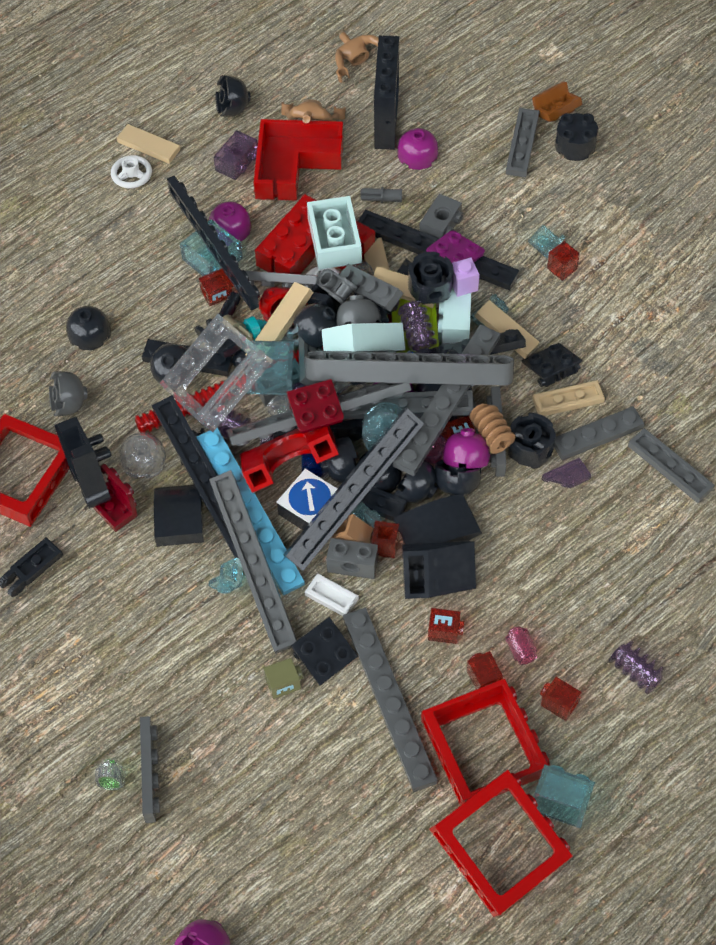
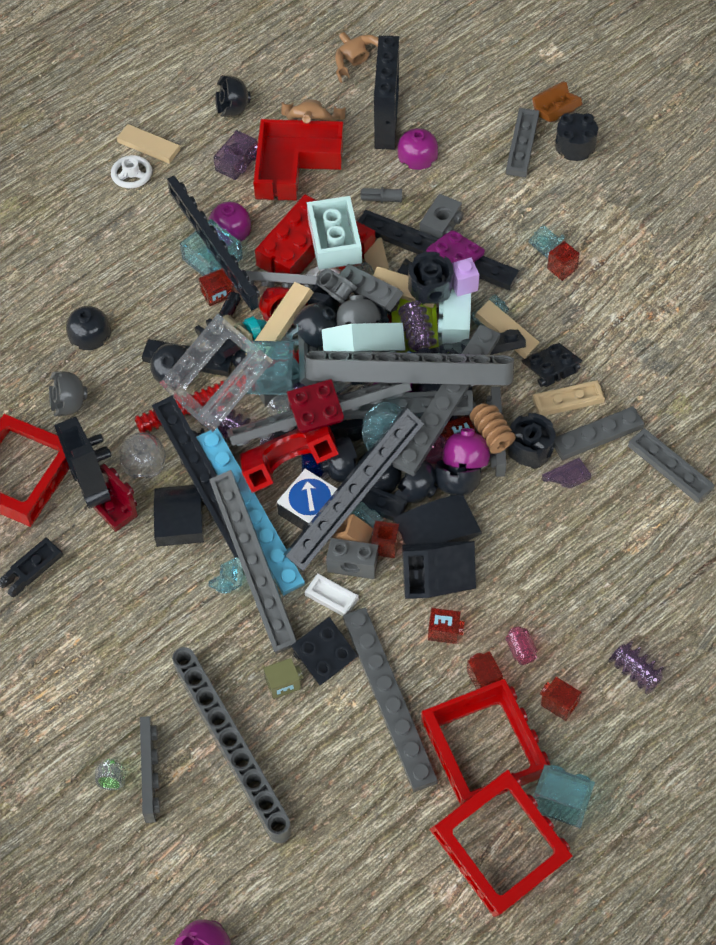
none -> dark grey beam [172,647,291,843]

